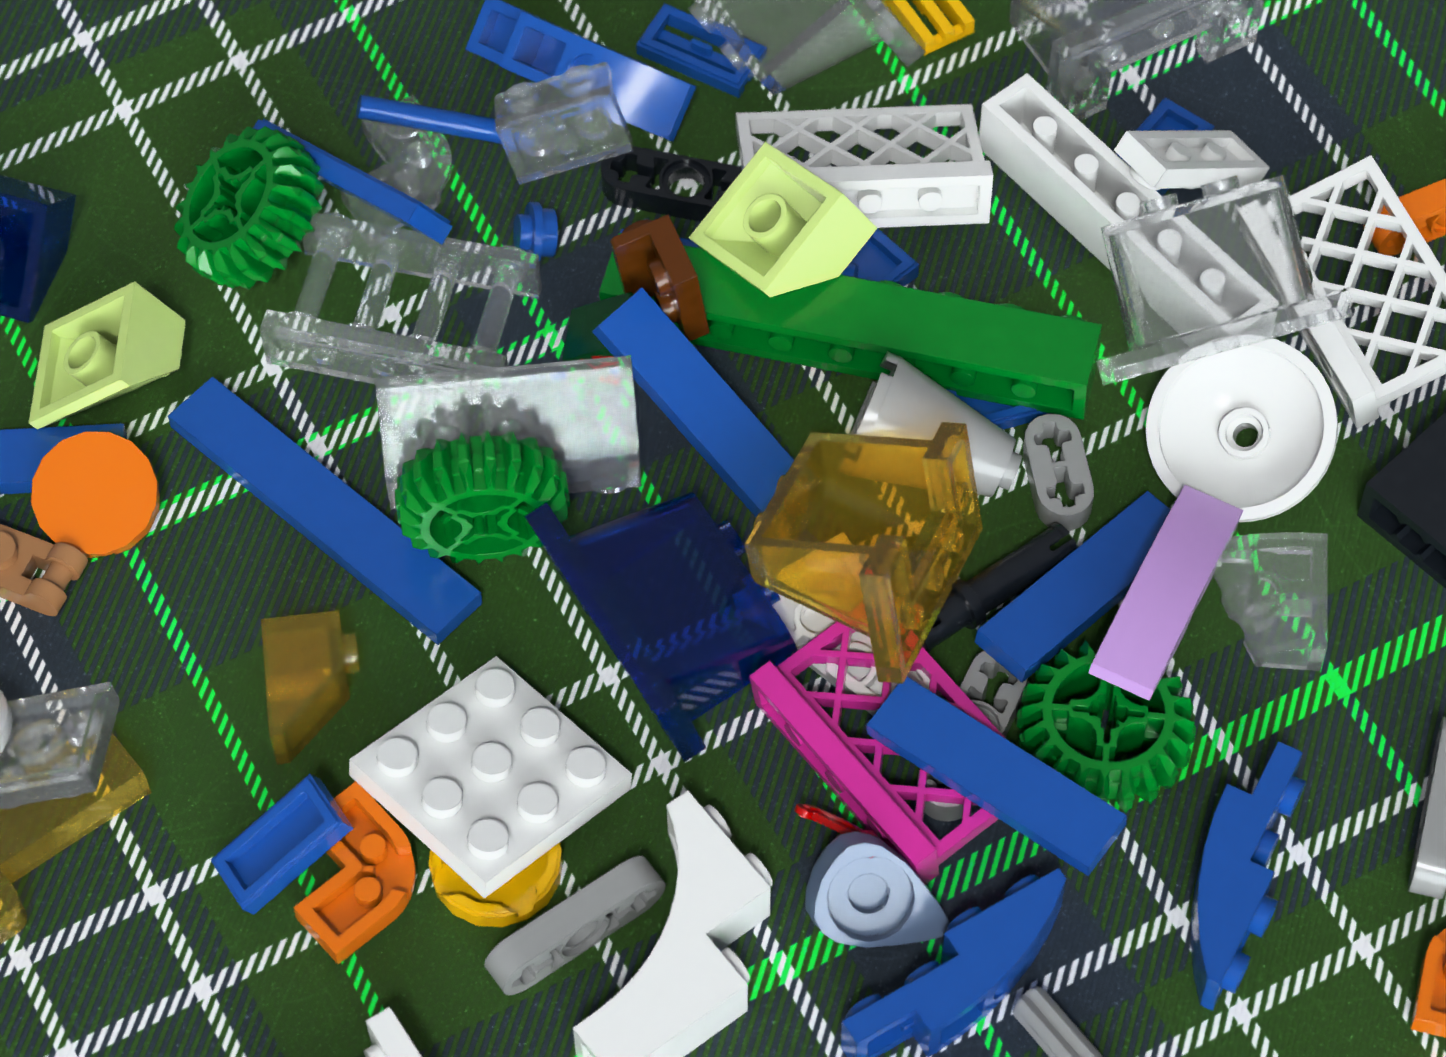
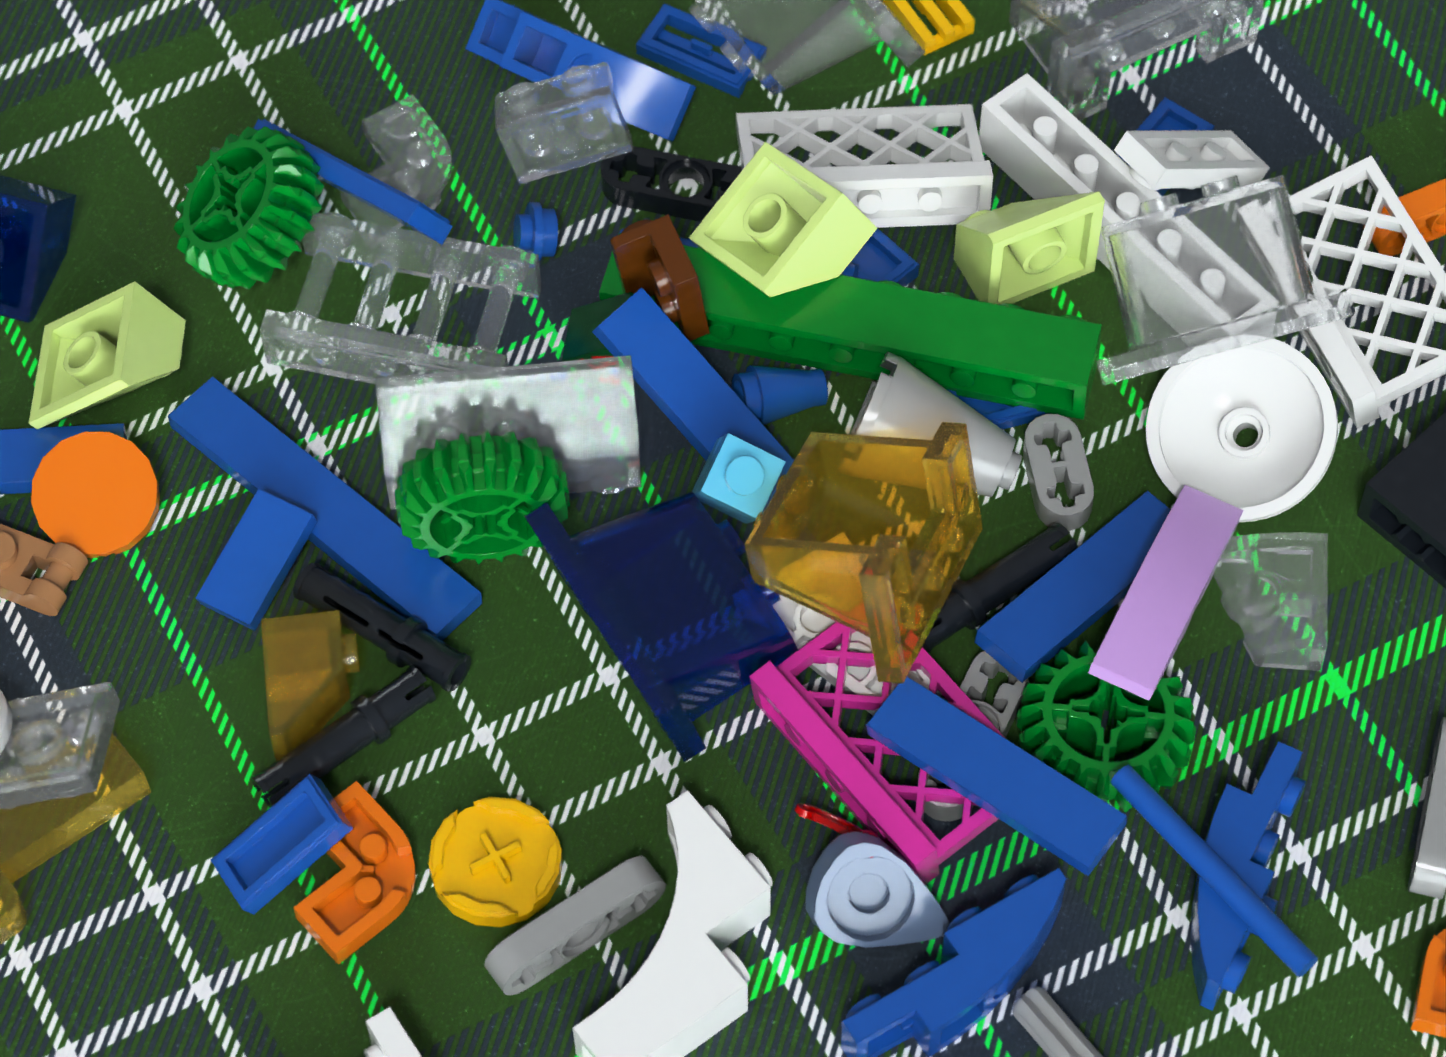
white plate [349,656,632,898] -> none
blue bar [356,95,536,149] -> none
none -> blue tile [196,488,318,631]
none -> black pin [250,665,436,808]
none -> black pin [293,562,472,692]
none -> medium azure brick [690,433,786,524]
none -> blue cone [731,365,828,425]
none -> yellowish green slope [954,191,1105,305]
none -> blue bar [1110,765,1318,977]

